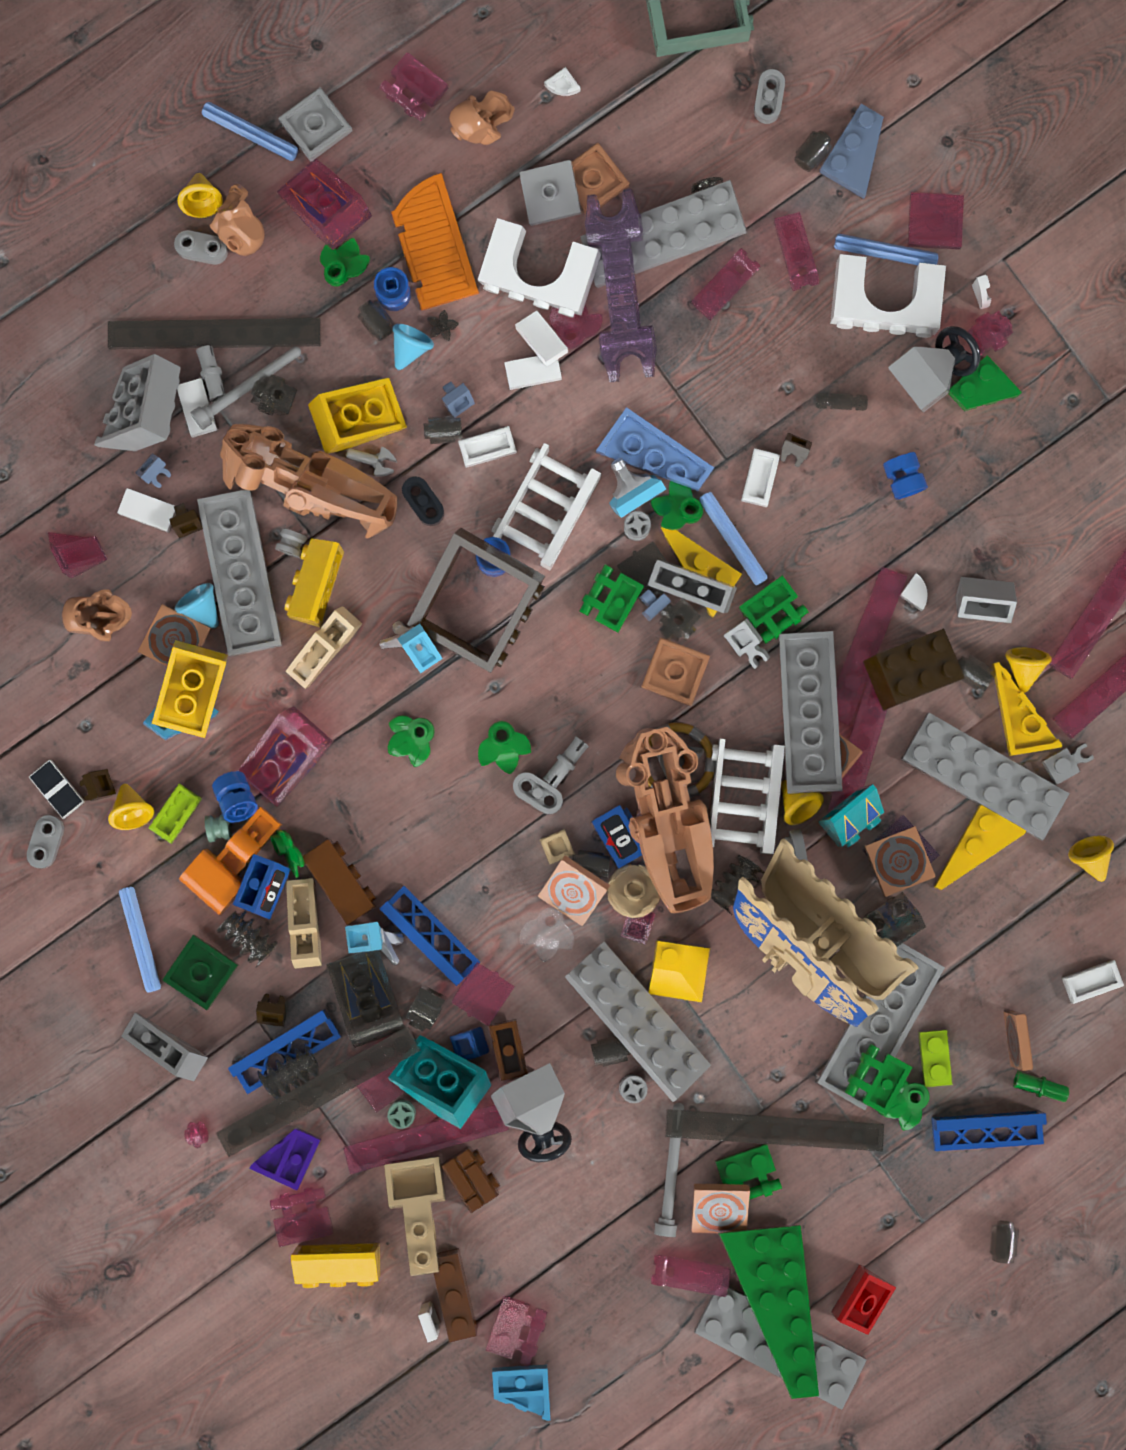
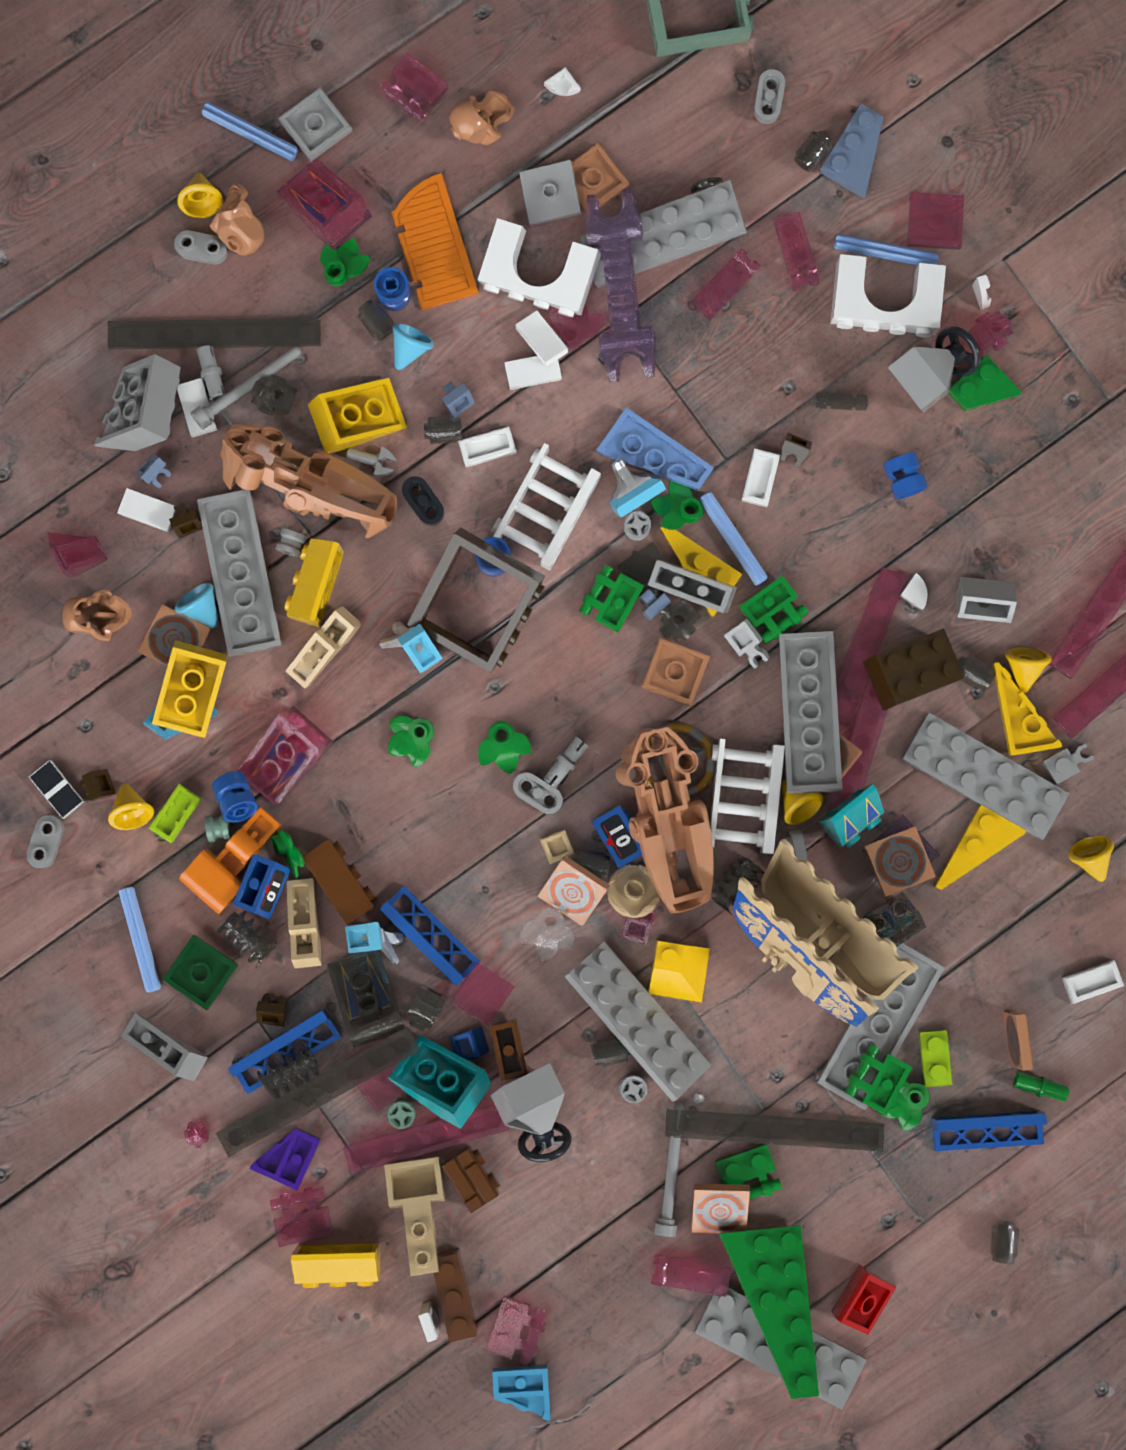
clear smoke plant [427,310,459,341] -> none

